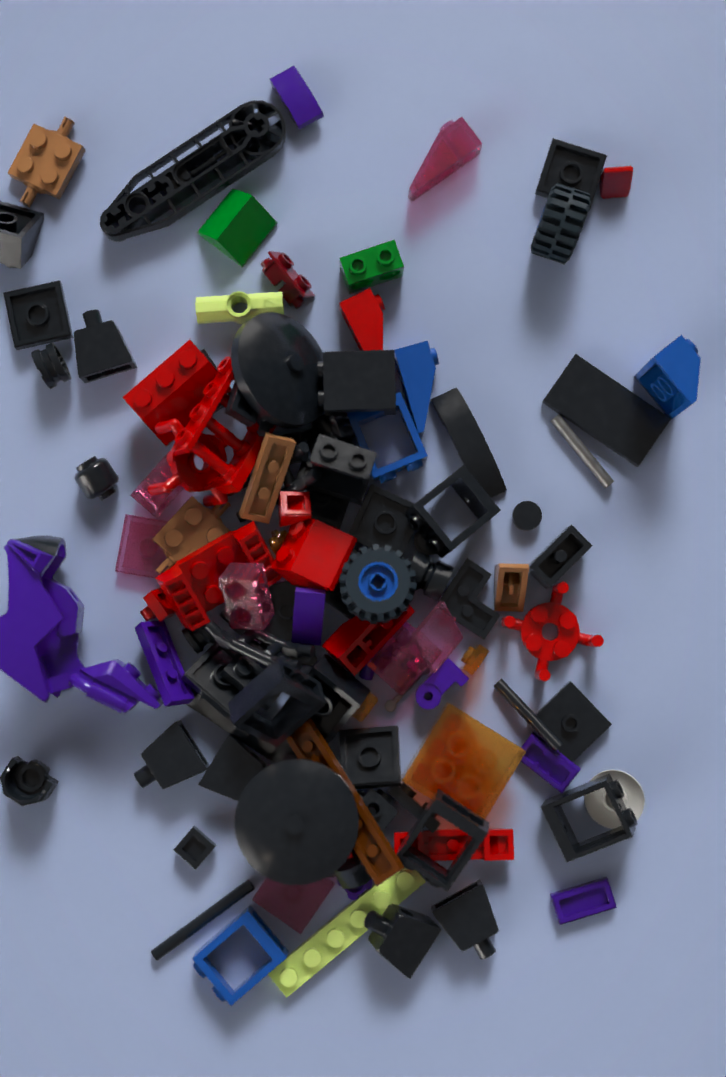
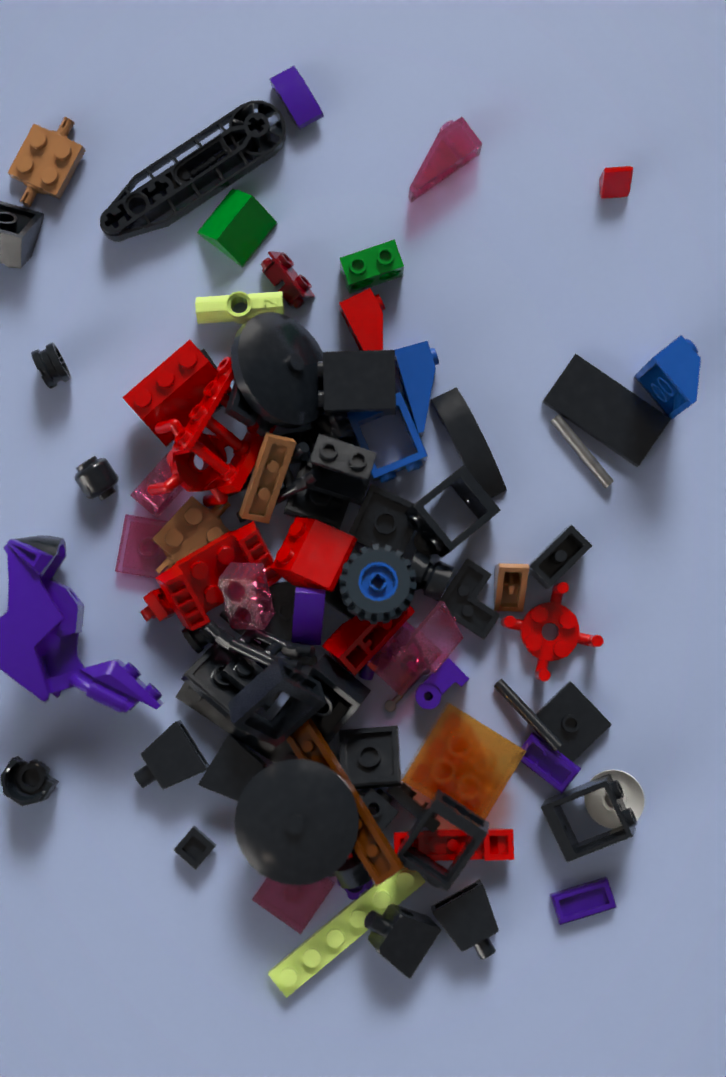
black plate [3,280,73,350] -> none
black torso [73,309,137,383] -> none
dark purple plate [135,620,195,707] -> none
black bar [151,879,255,961] -> none
blue window [192,905,288,1006] -> none
clear orange plate [269,529,288,555] -> none
red slope [278,491,312,527] -> none
clear orange tile [352,692,379,722] -> none
clear orange plate [460,644,489,675] -> none
black tile [512,501,542,531] -> none
black wheel [531,183,591,264] -> none
black plate [535,138,607,211] -> none

